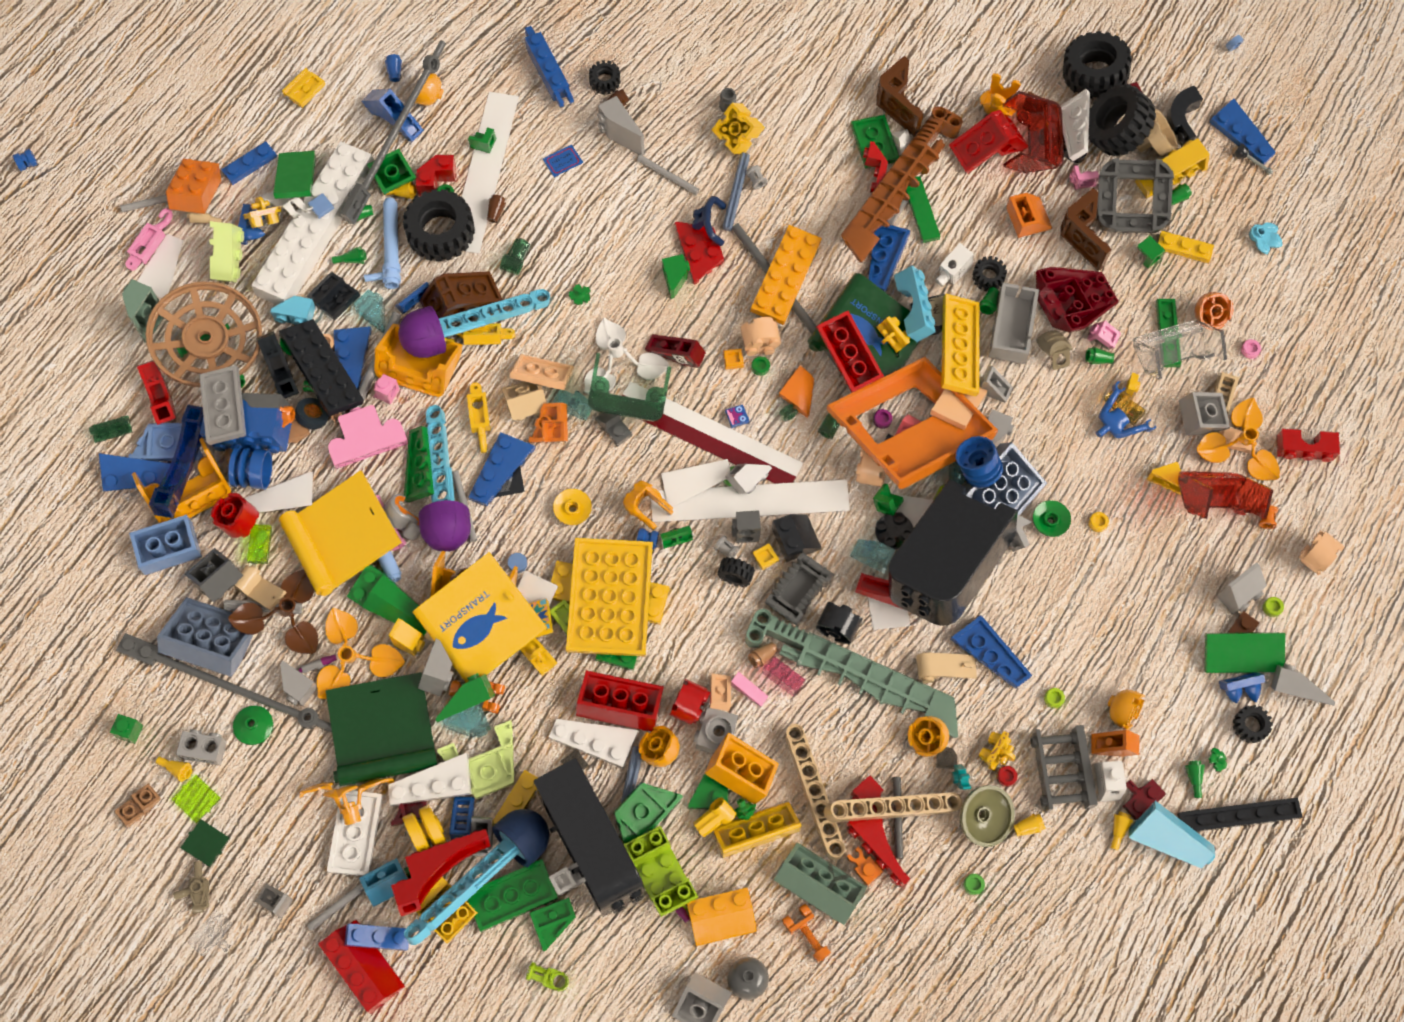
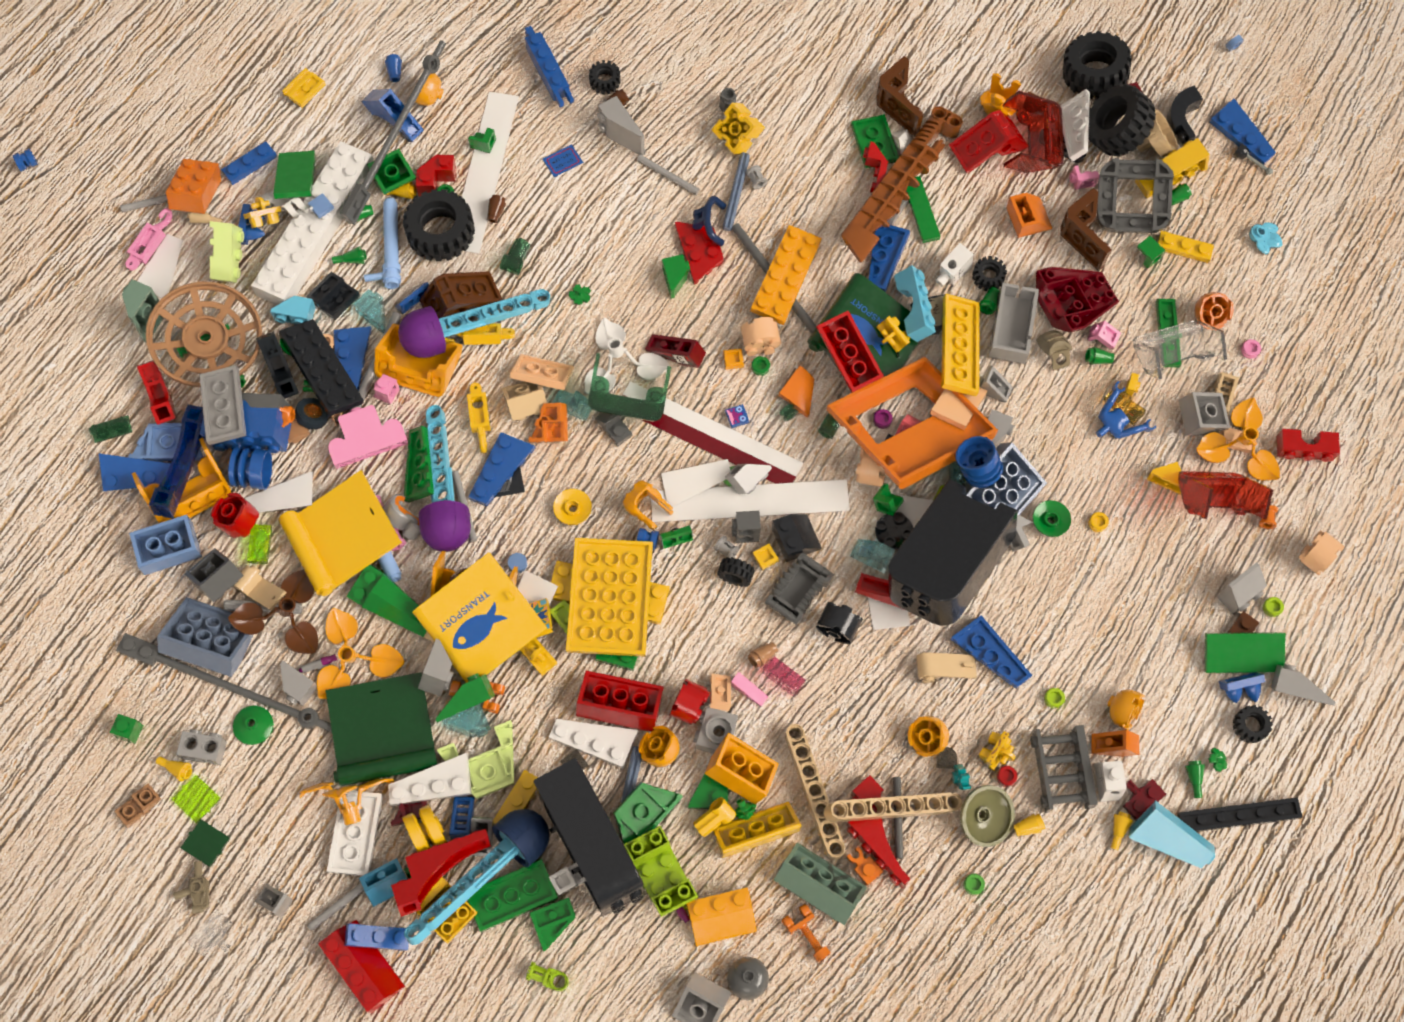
yellow slope [388,618,425,656] -> none
sand green piece [745,609,958,738] -> none

